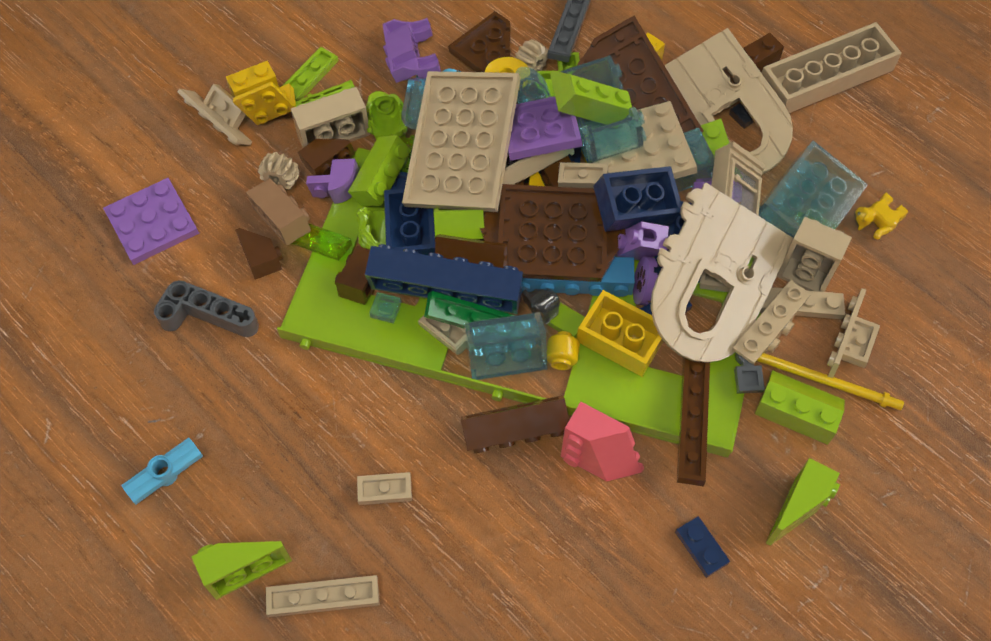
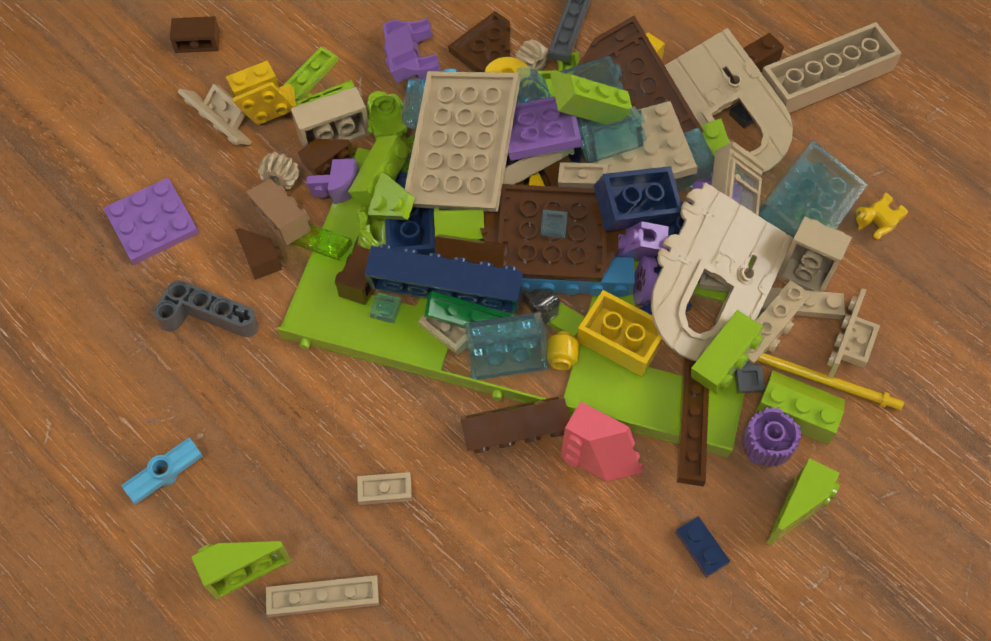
none -> reddish brown brick [170,16,220,53]
none -> lime wing [367,172,415,220]
none -> clear light blue tile [540,210,568,238]
none -> lime brick [691,310,764,394]
none -> medium lavender brick [742,407,802,467]

